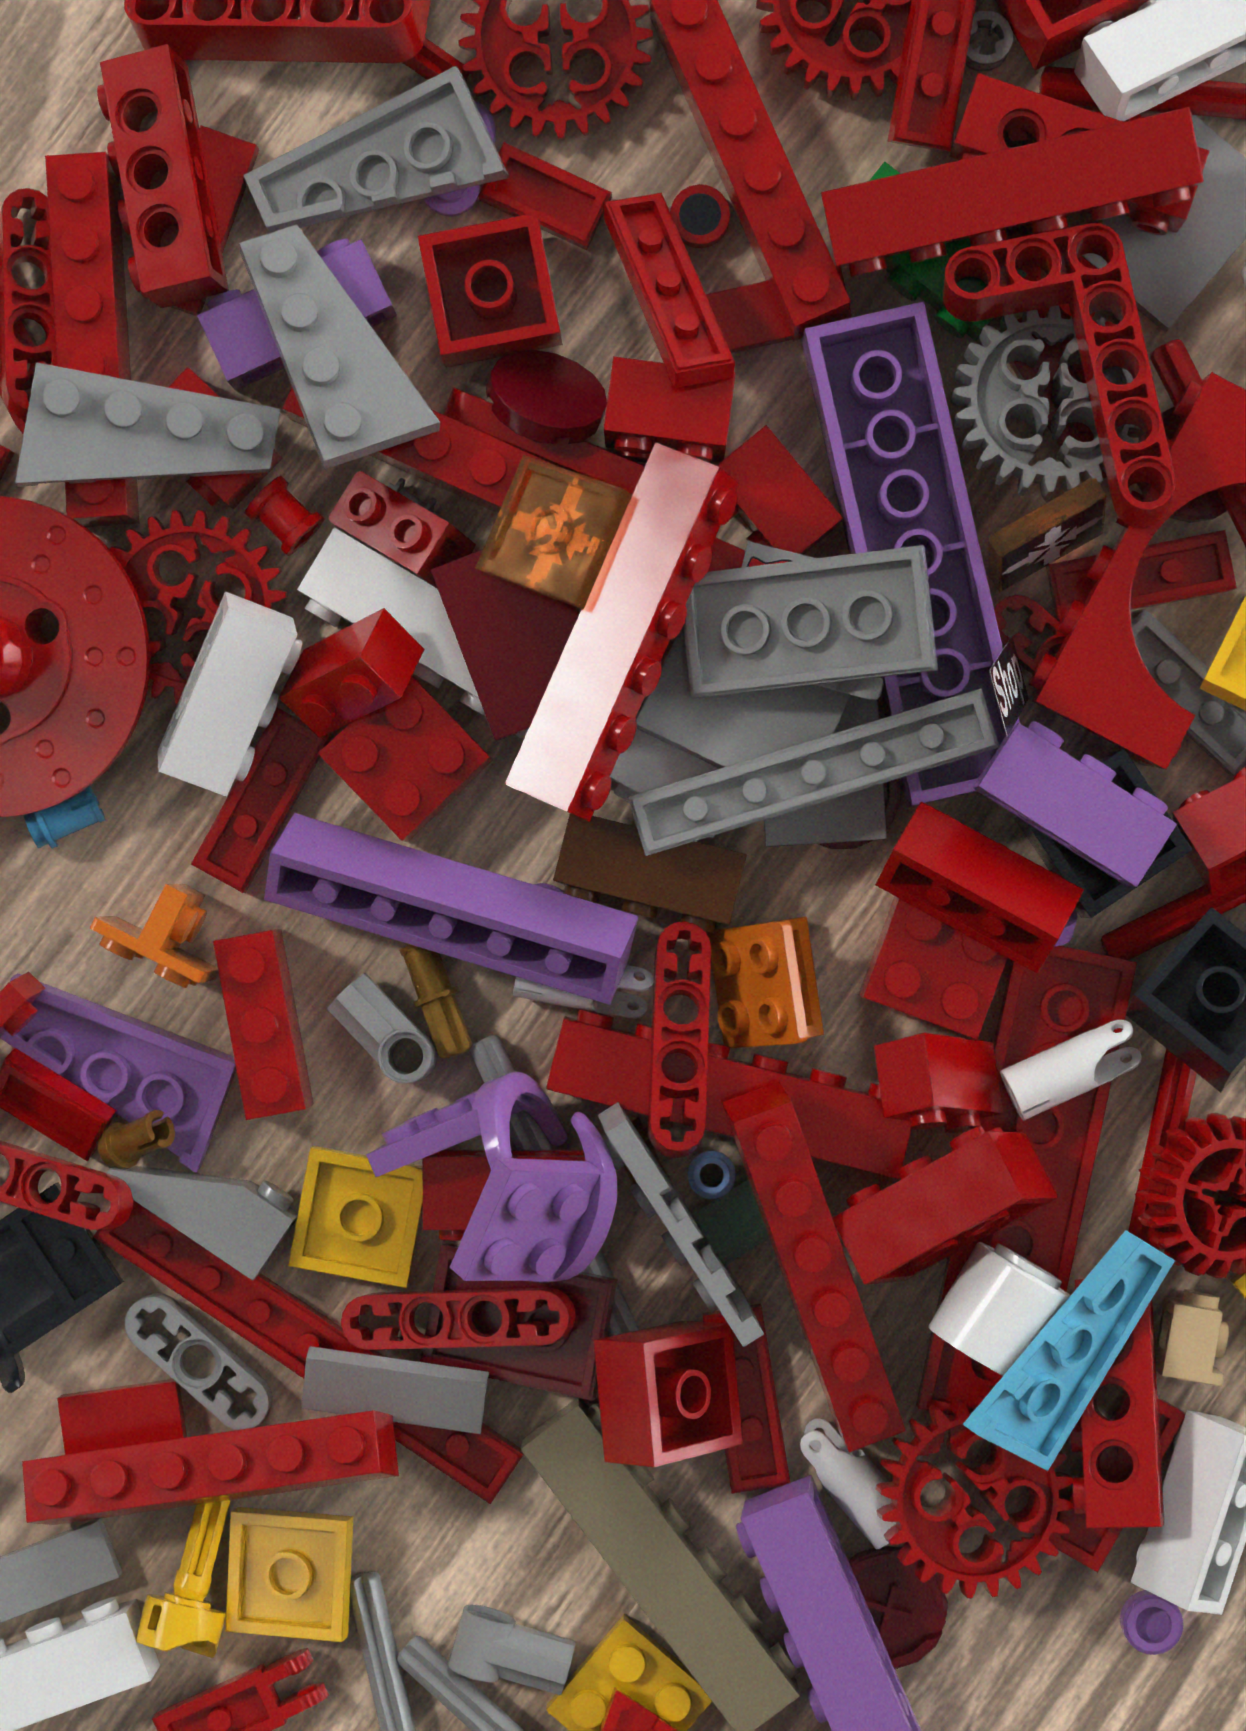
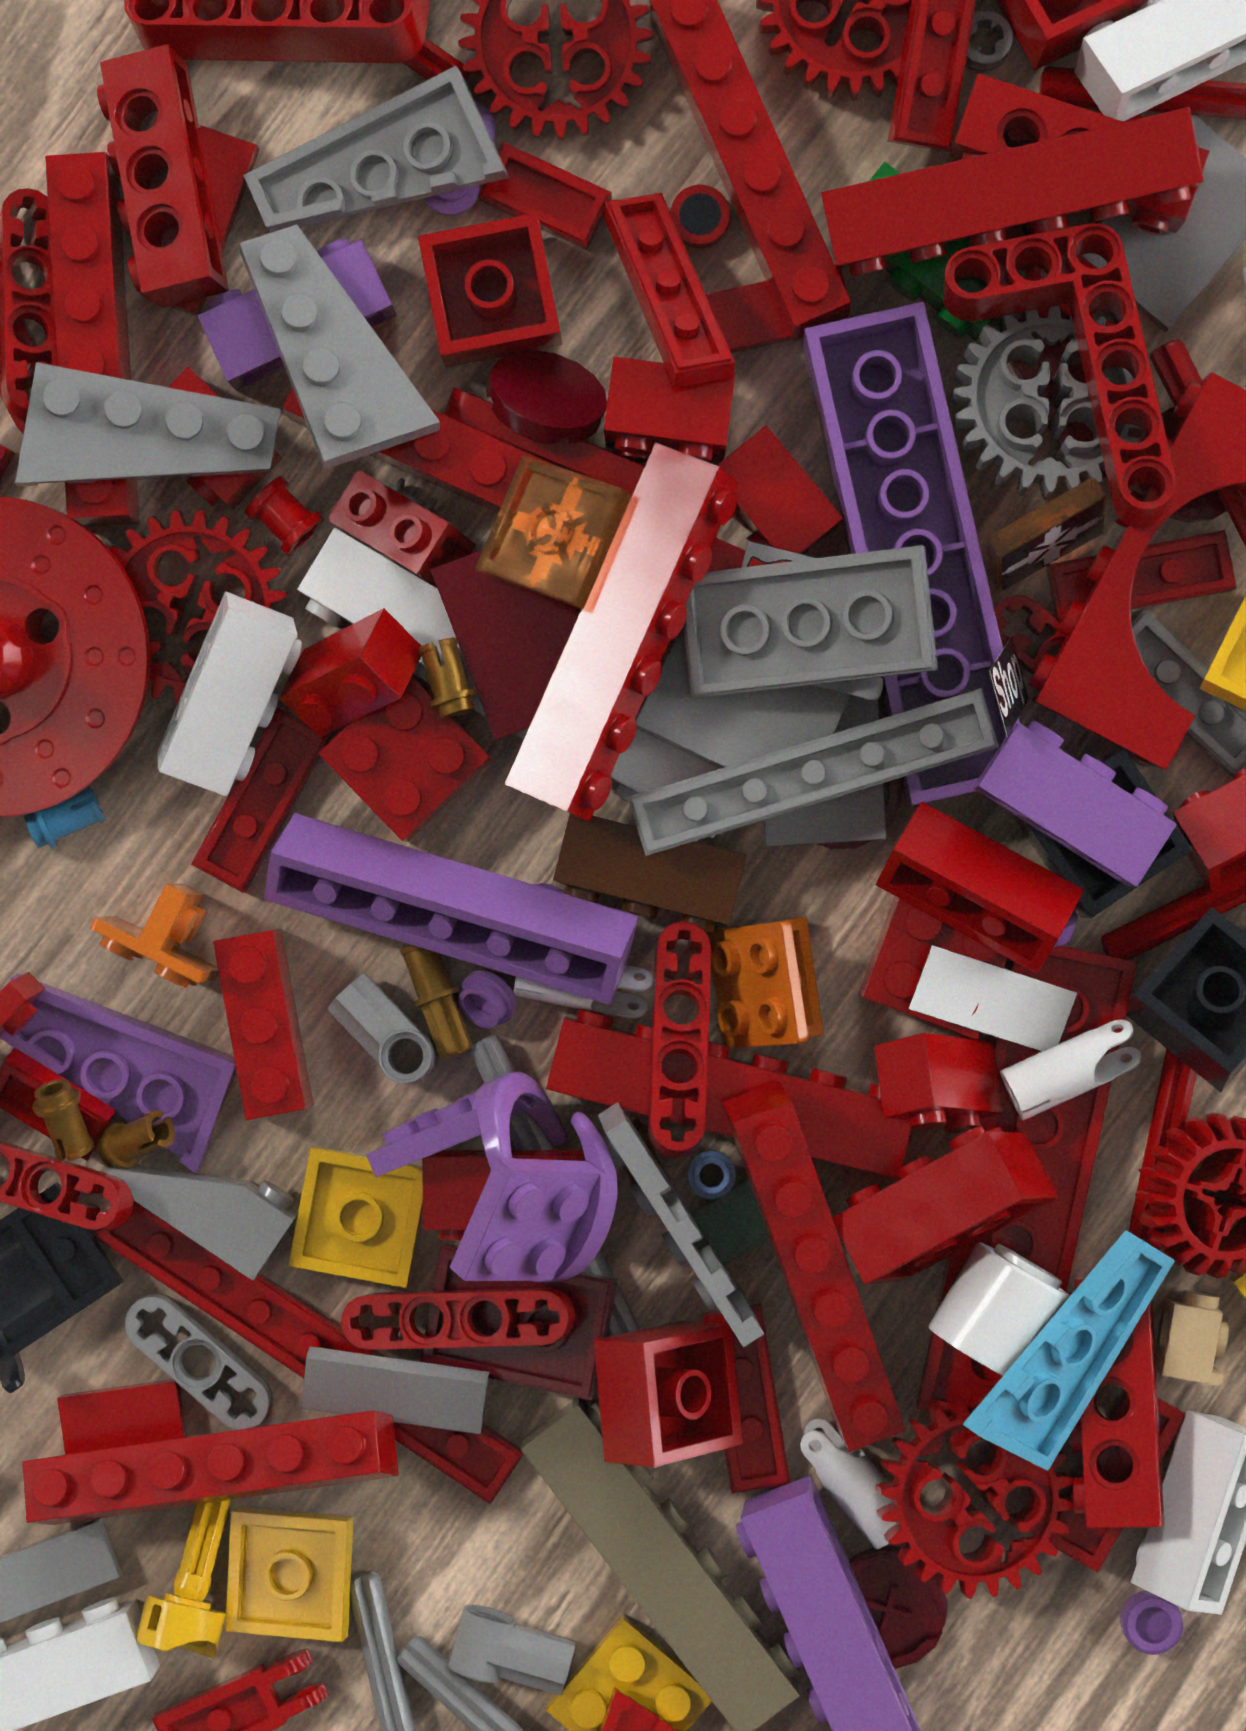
none -> pearl gold pin [33,1079,94,1161]
none -> pearl gold pin [419,637,478,719]
none -> medium lavender plate [458,970,517,1028]
none -> white sticker [909,945,1077,1051]

